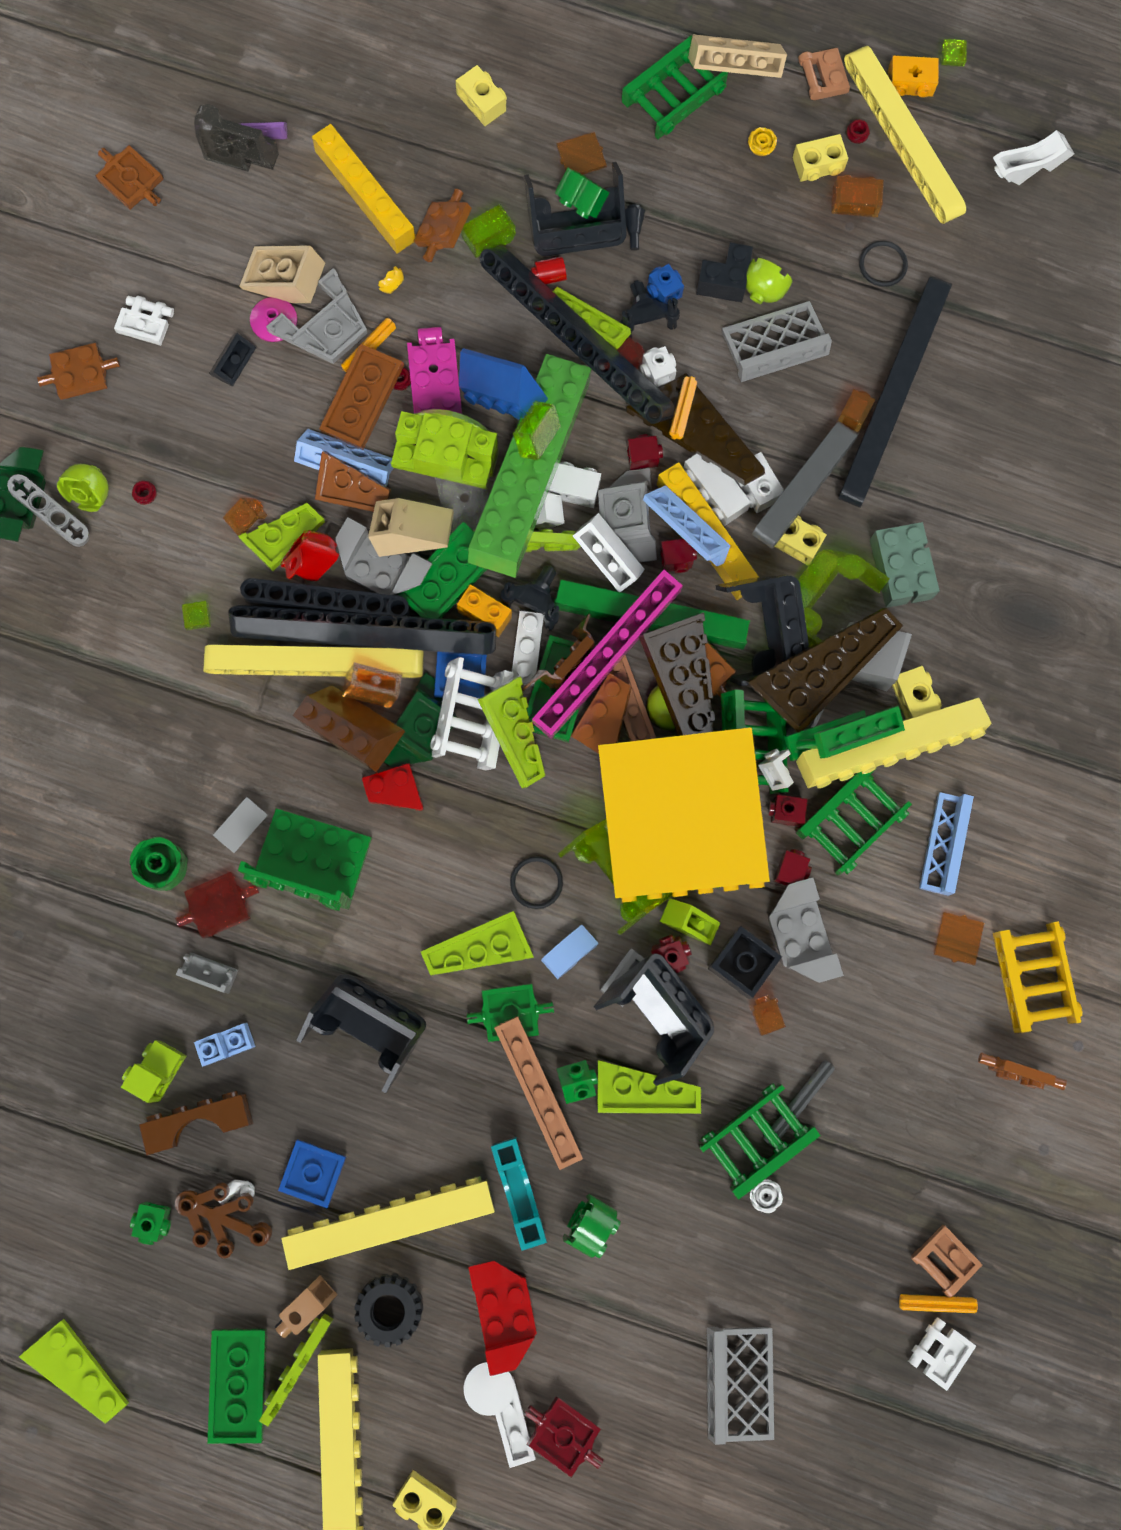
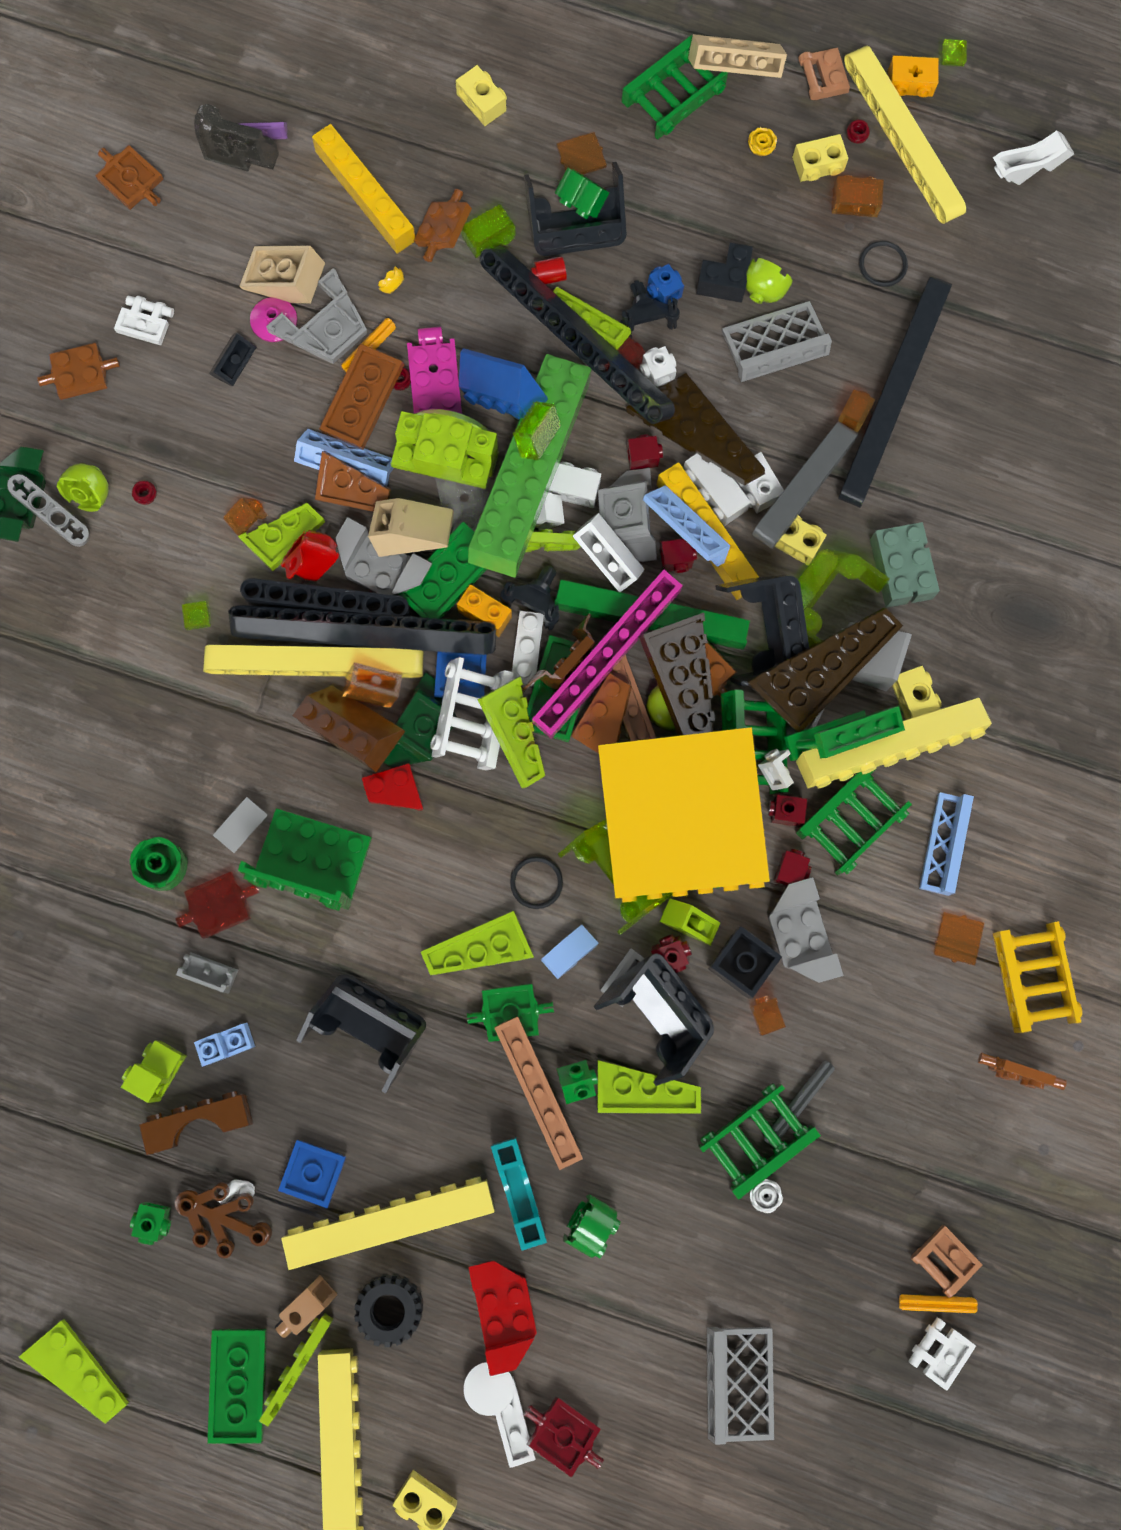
black cone [625,204,645,251] -> none
light orange axle [669,376,697,440] -> none

